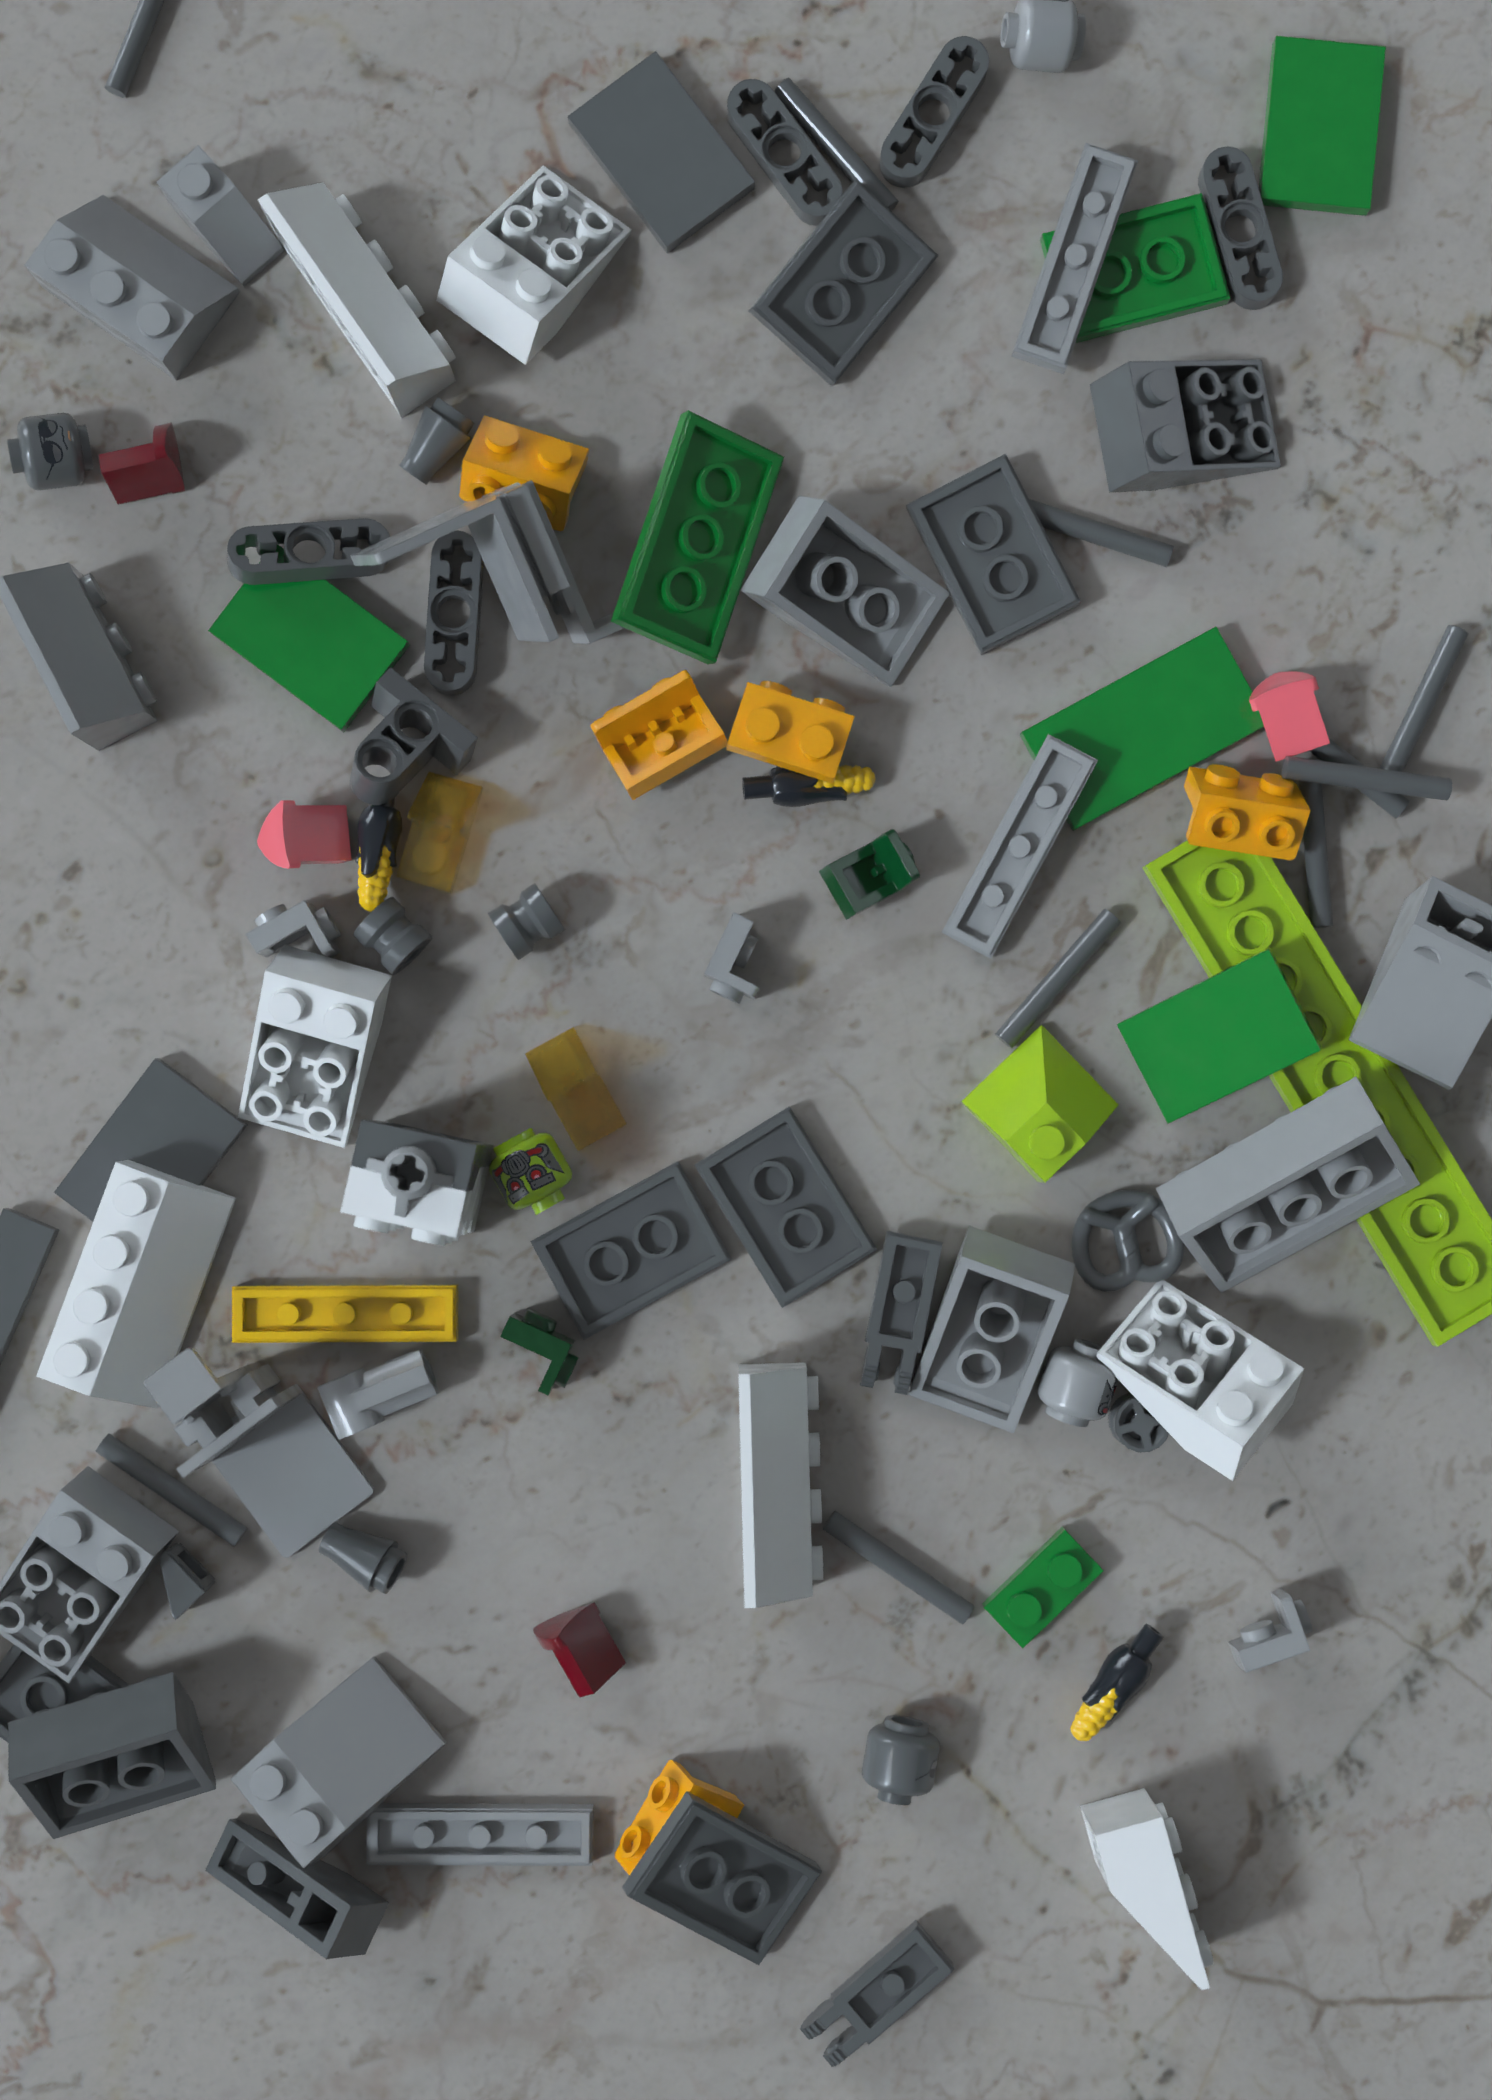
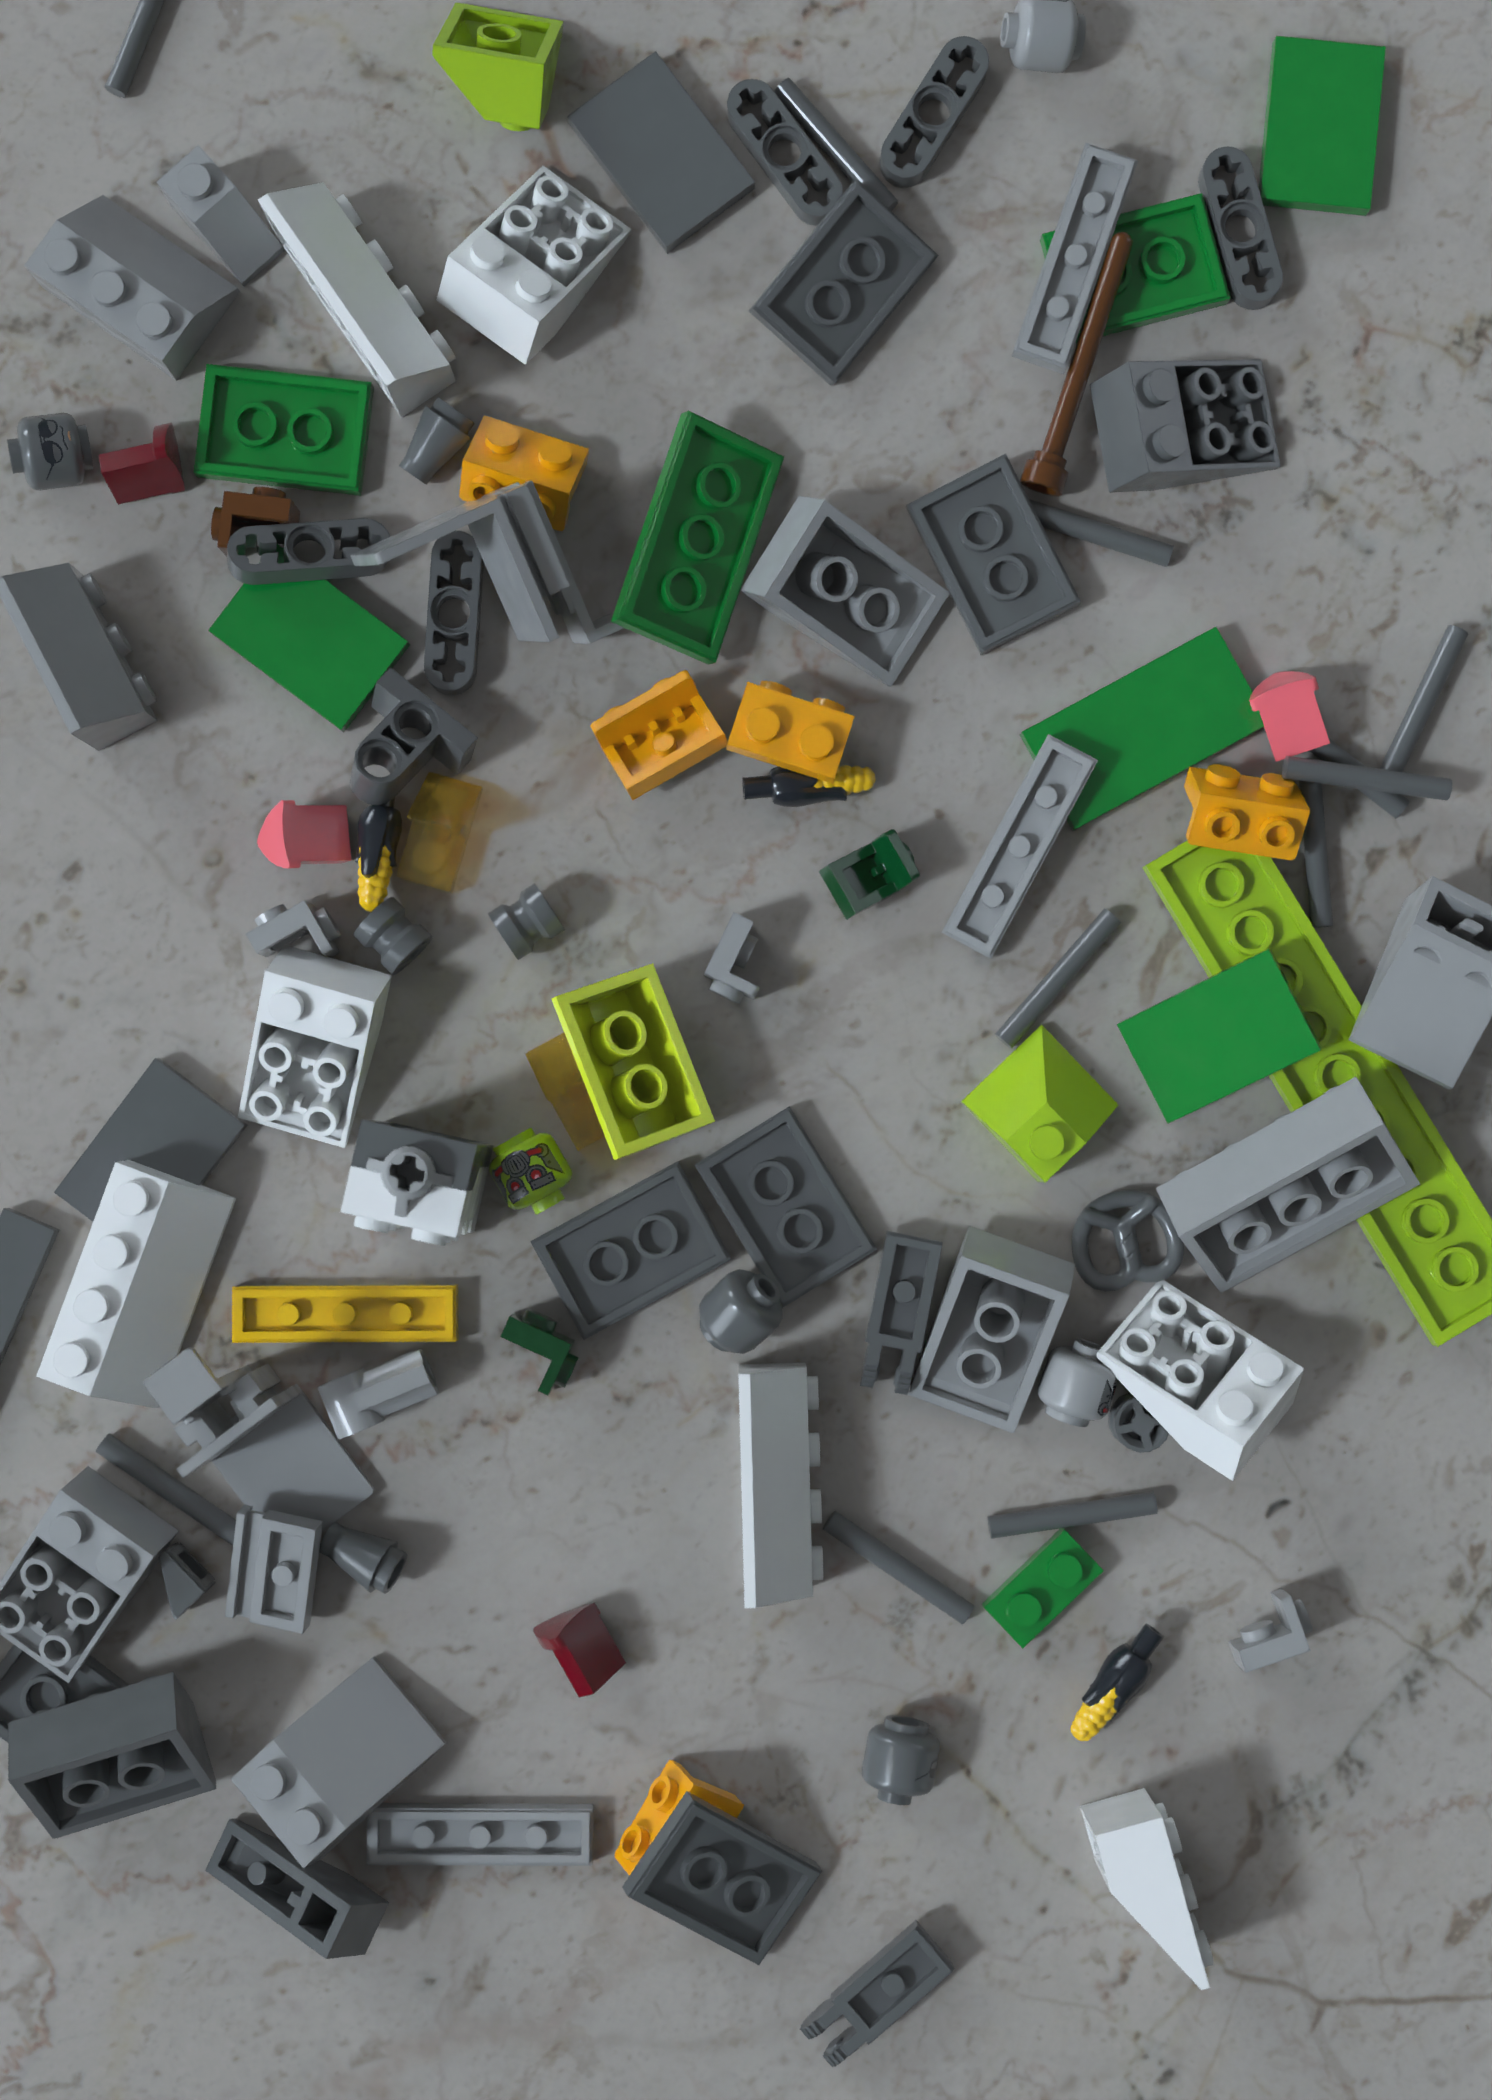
none -> green tile [193,364,374,496]
none -> reddish brown bracket [211,487,300,557]
none -> light grey plate [225,1505,323,1634]
none -> lime slope [432,2,564,131]
none -> neon yellow slope [552,963,715,1160]
none -> dark grey head [699,1269,783,1354]
none -> dark grey bar [987,1492,1158,1539]
none -> reddish brown piece [1020,232,1133,496]

